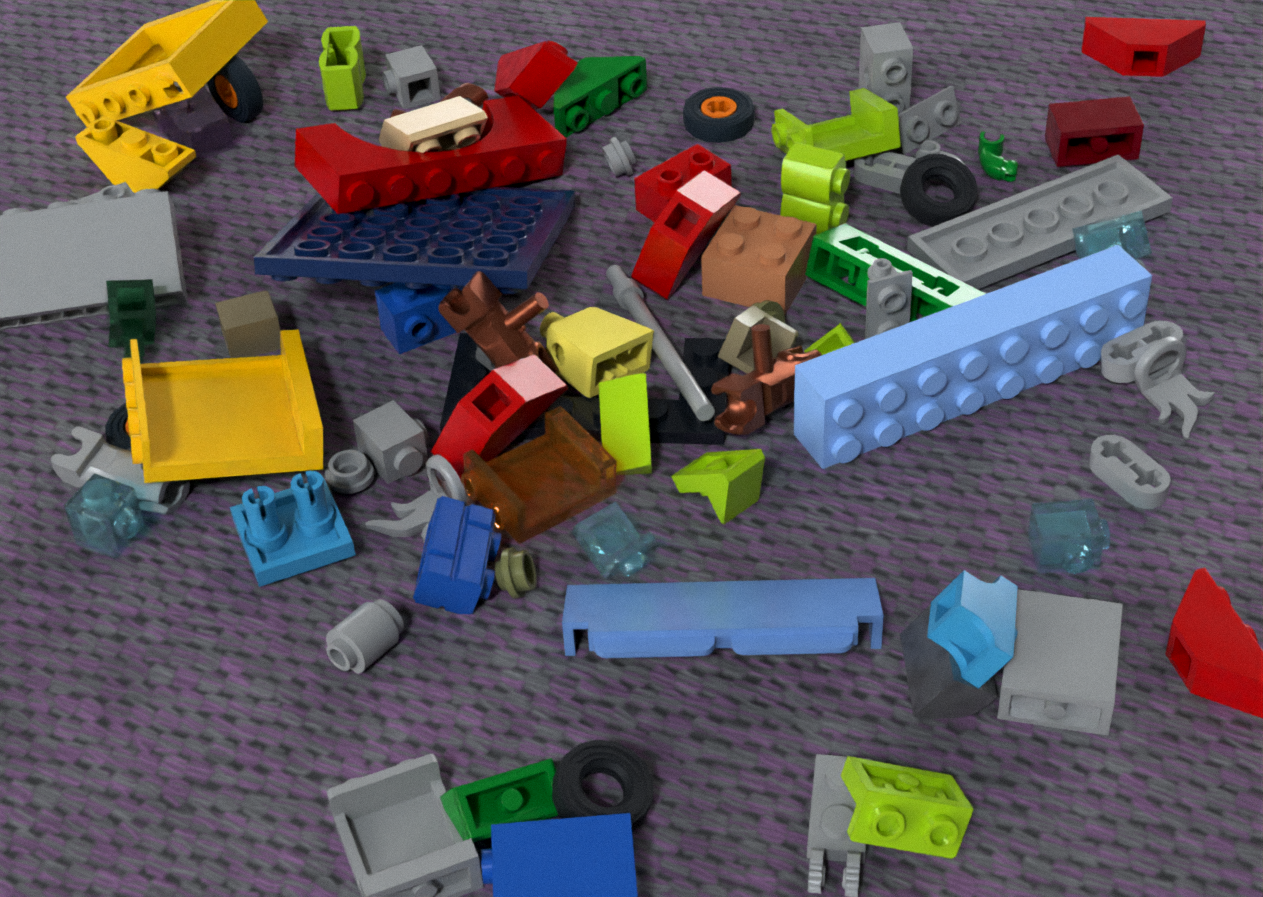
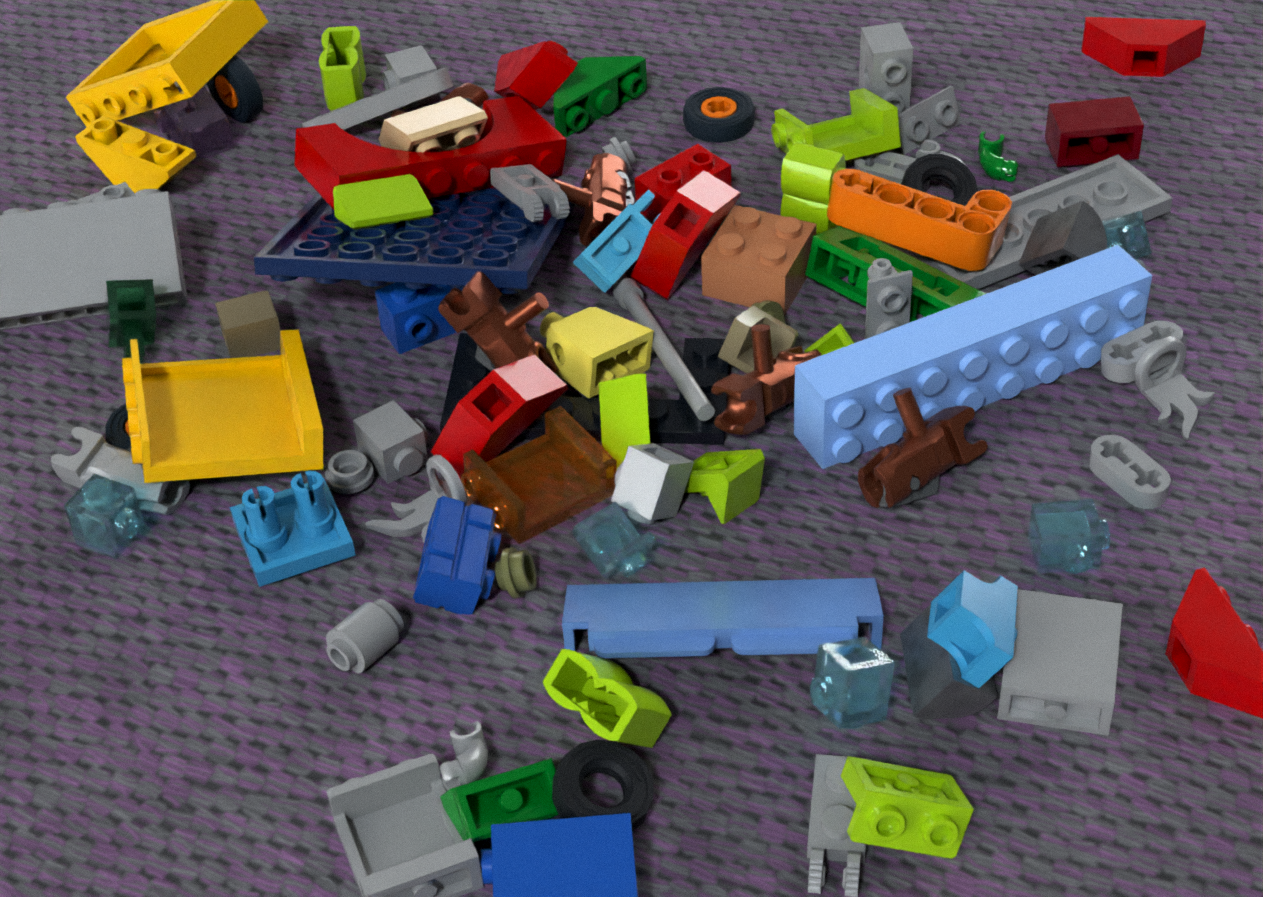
none -> light grey beam [301,67,454,130]
none -> lime slope [333,174,433,230]
none -> light grey arm [439,721,488,790]
none -> light grey hinge [490,164,570,222]
none -> lime brick [542,649,672,748]
none -> copper piece [552,153,635,246]
none -> medium azure hinge [573,189,661,293]
none -> brick [611,443,694,524]
none -> clear light blue brick [810,637,895,729]
none -> orange beam [827,169,1012,271]
none -> copper piece [858,388,988,508]
none -> flat silver brick [1018,201,1107,275]

